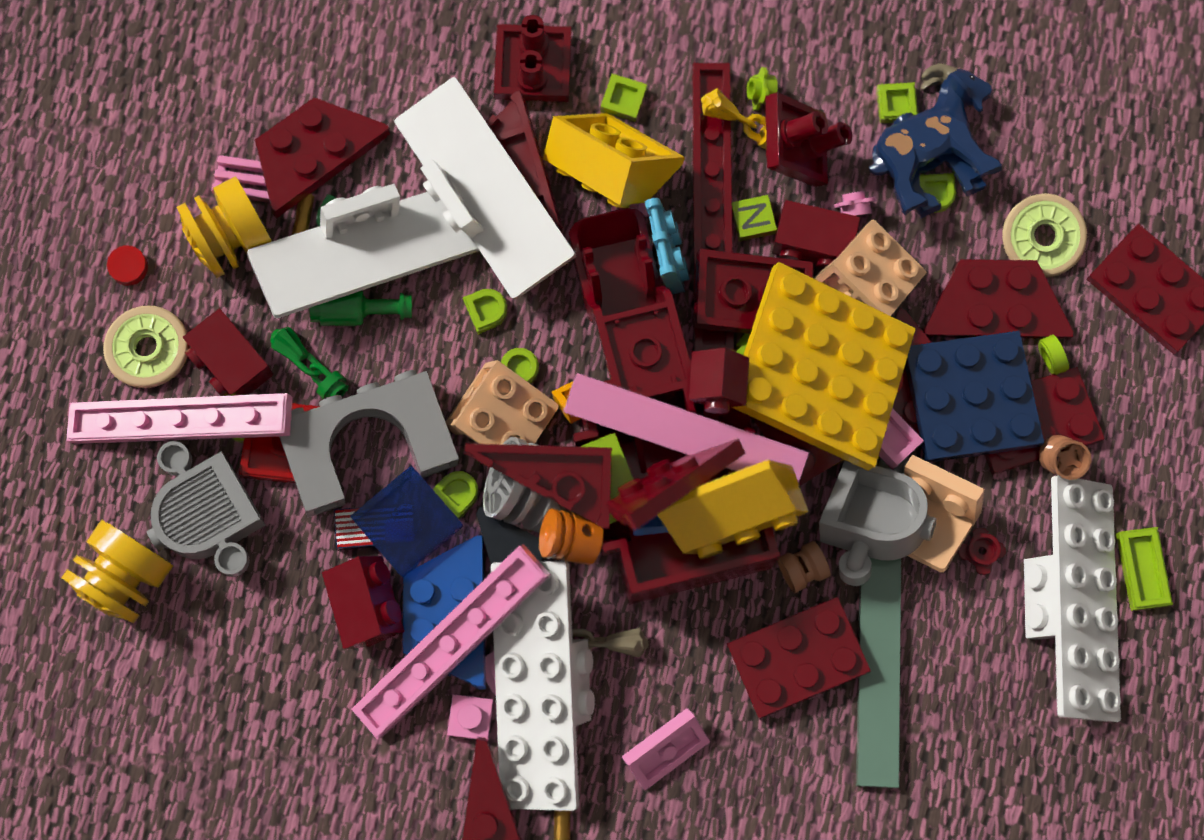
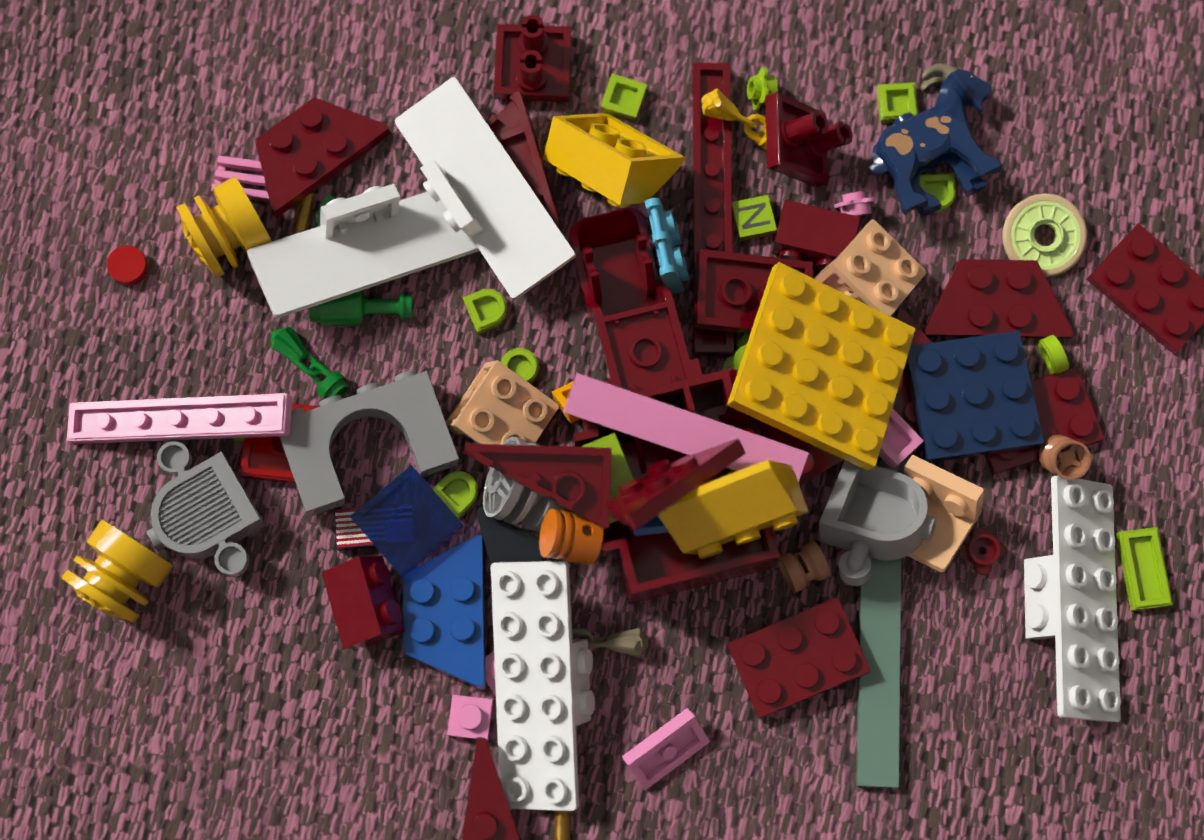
wheel [103,306,189,388] -> none
dark red brick [183,308,274,396] -> none
bright pink tile [351,544,551,740] -> none
dark red brick [689,347,750,414] -> none

